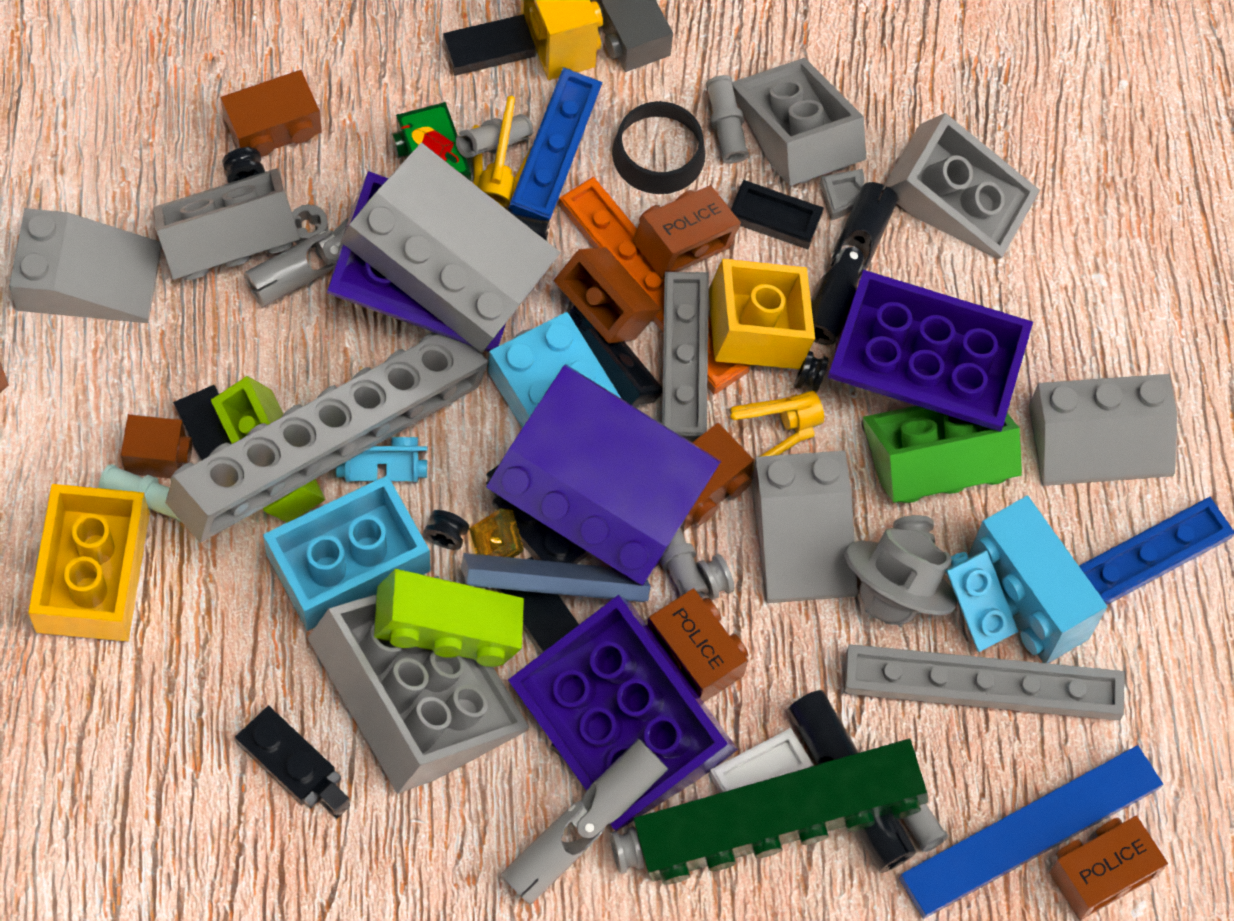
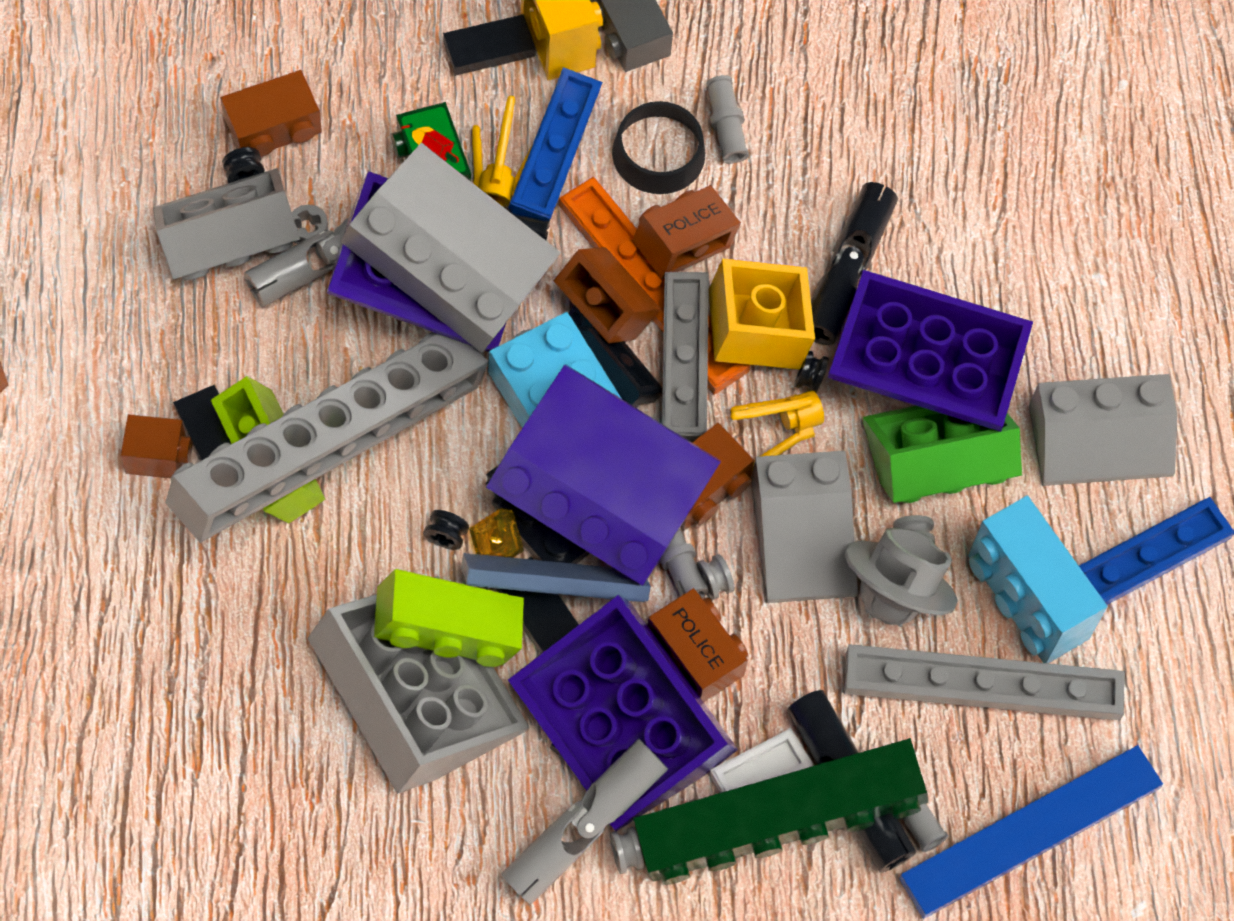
light grey slope [9,208,162,323] -> none
yellow brick [28,484,150,642] -> none
light aqua pin [99,464,181,522] -> none
black hinge [234,705,350,819] -> none
medium azure brick [263,475,431,631] -> none
medium azure hinge [336,437,428,482] -> none
light grey pin [456,114,533,158] -> none
black tile [731,180,824,250] -> none
light grey slope [732,58,866,186] -> none
light grey tile [820,169,864,220] -> none
light grey slope [882,113,1040,259] -> none
medium azure hinge [946,550,1018,652] -> none
dark orange brick [1049,815,1169,921] -> none

